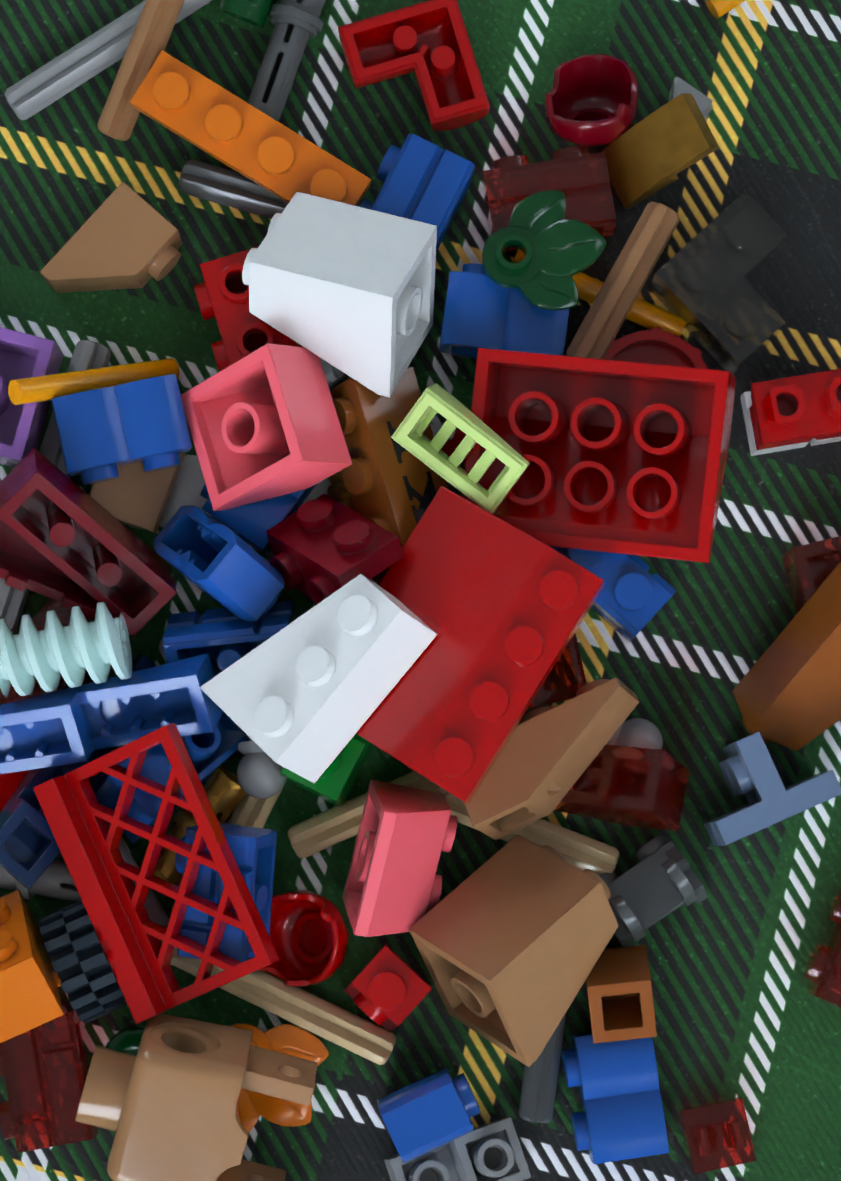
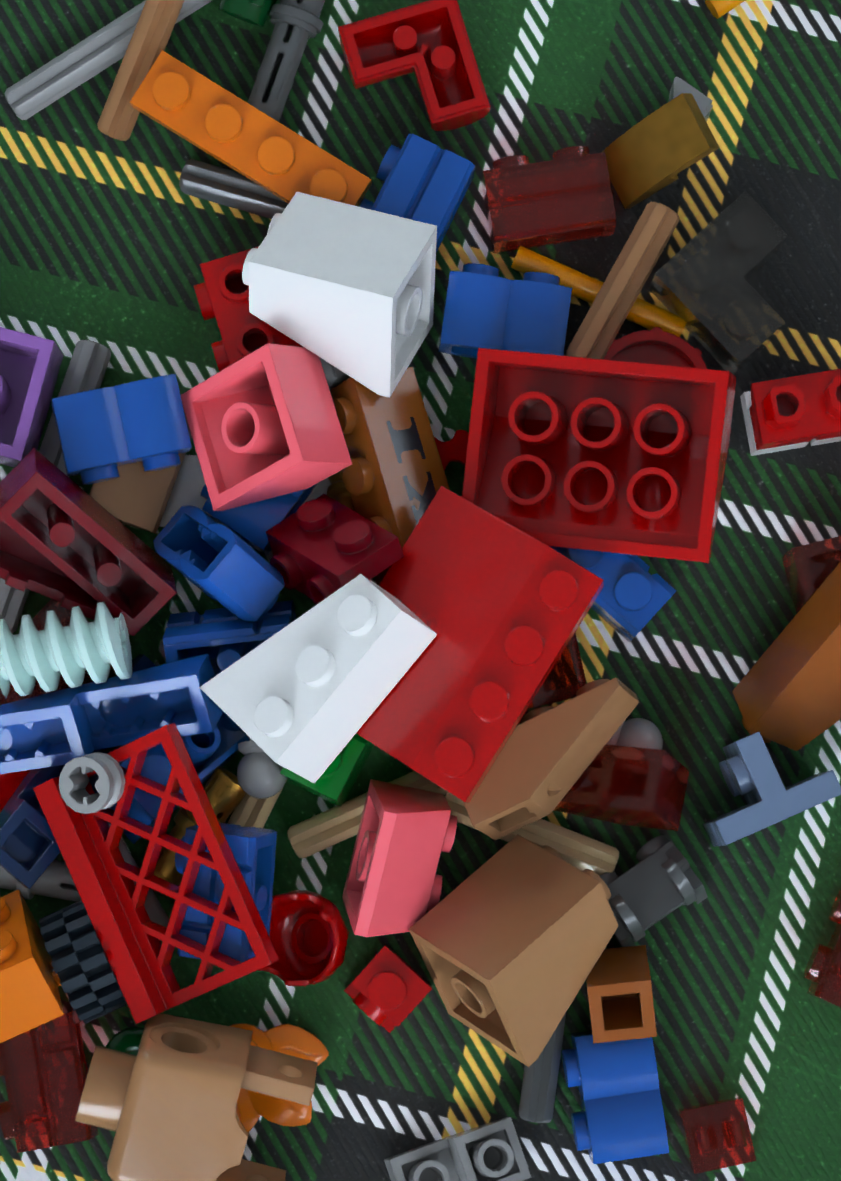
light orange bar [8,358,180,405] -> none
medium nougat slope [40,182,183,293] -> none
tan axle [170,947,396,1065] -> none
blue brick [377,1067,481,1163] -> none
yellowish green slope [391,383,530,514] -> none
dark green plate [482,190,606,311] -> none
dark red hair [545,54,638,147] -> none
none -> light grey bush [59,752,125,814]

